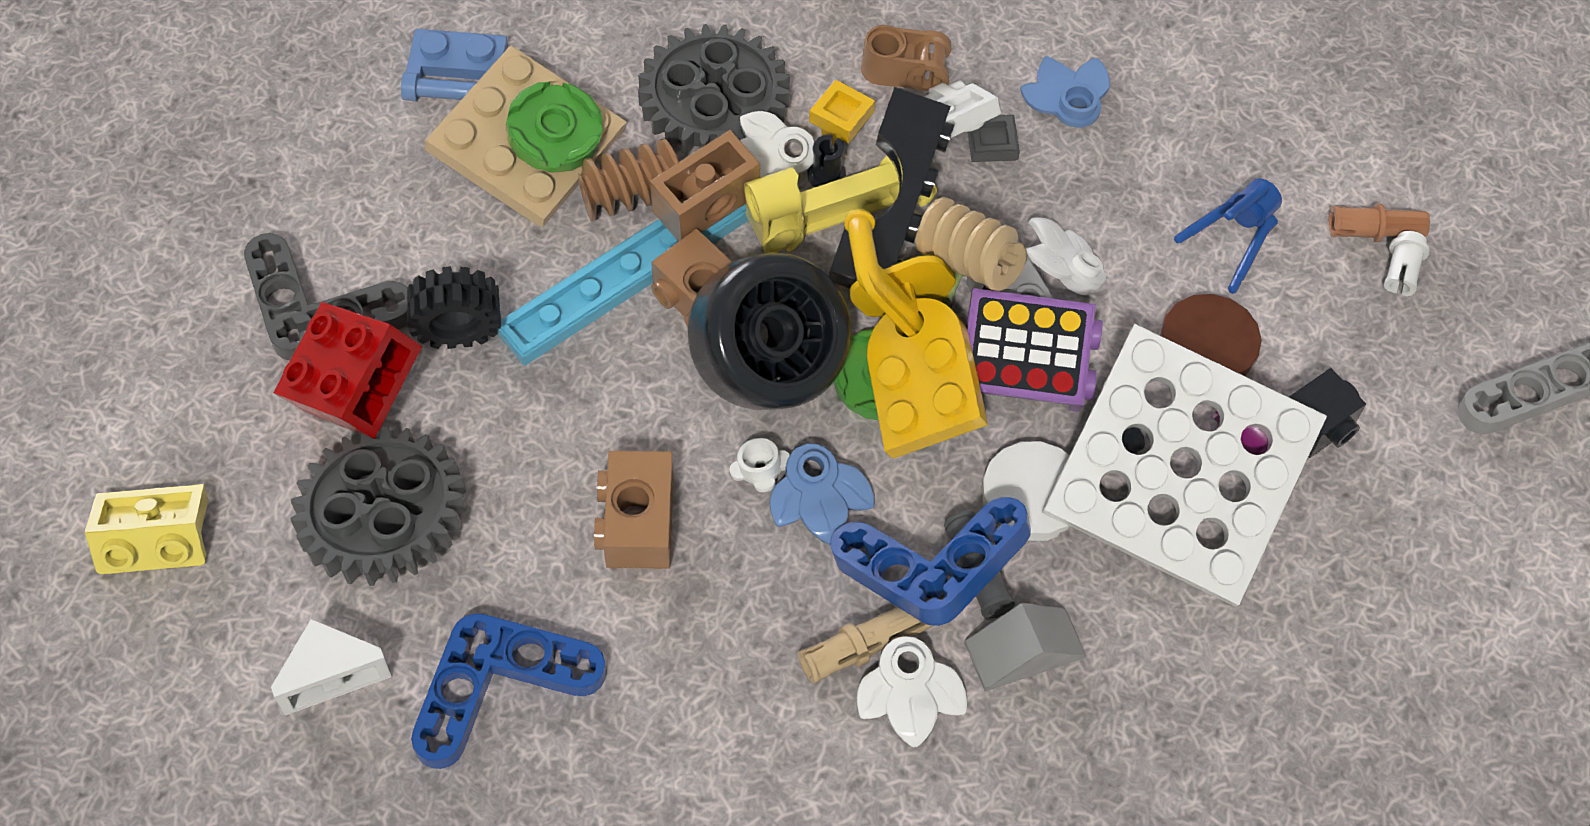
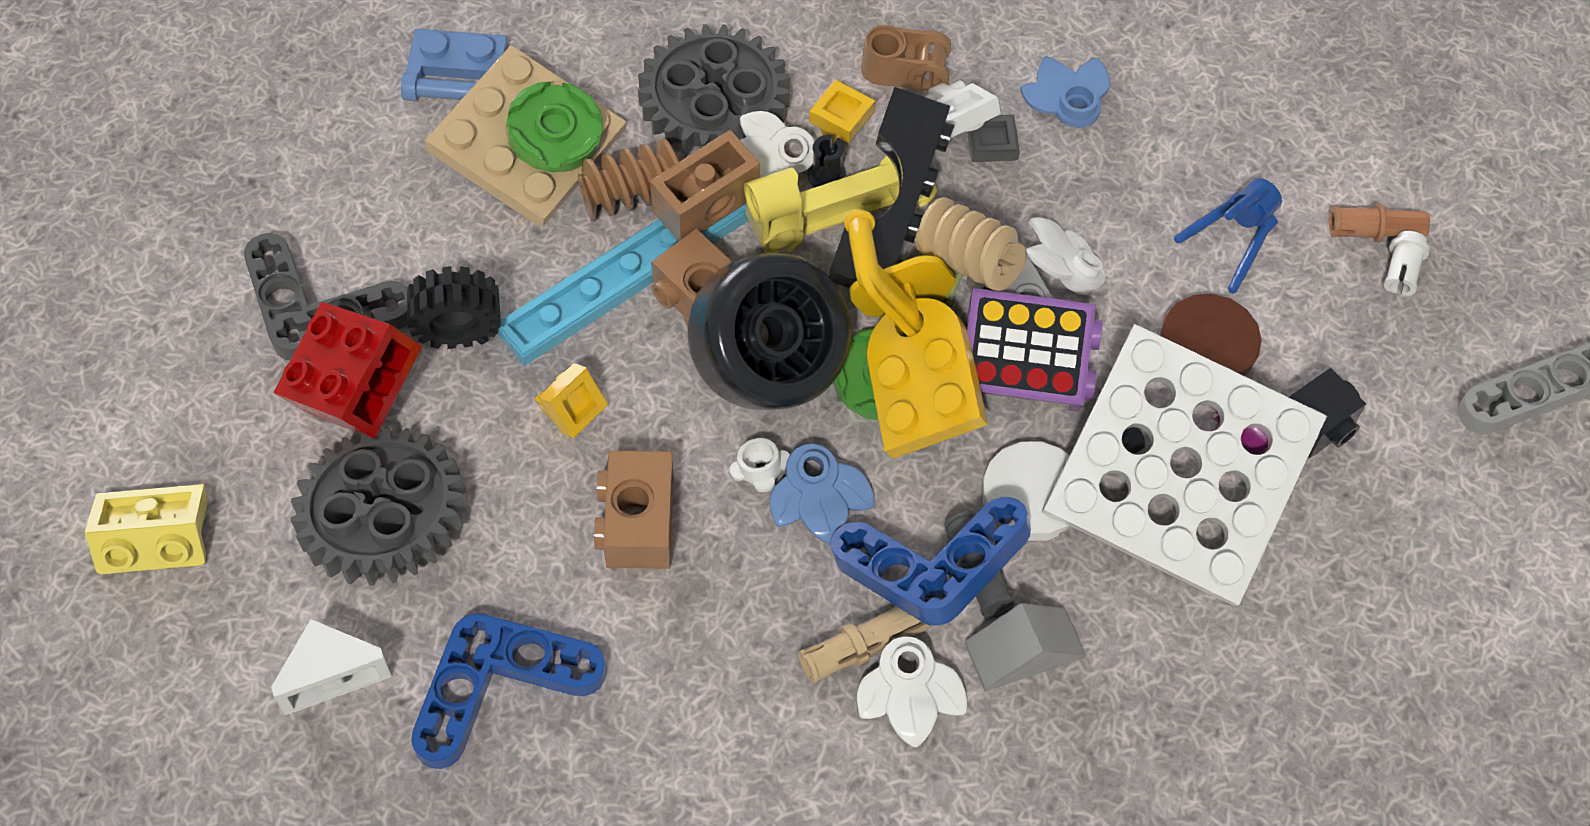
none -> yellow tile [534,363,608,439]

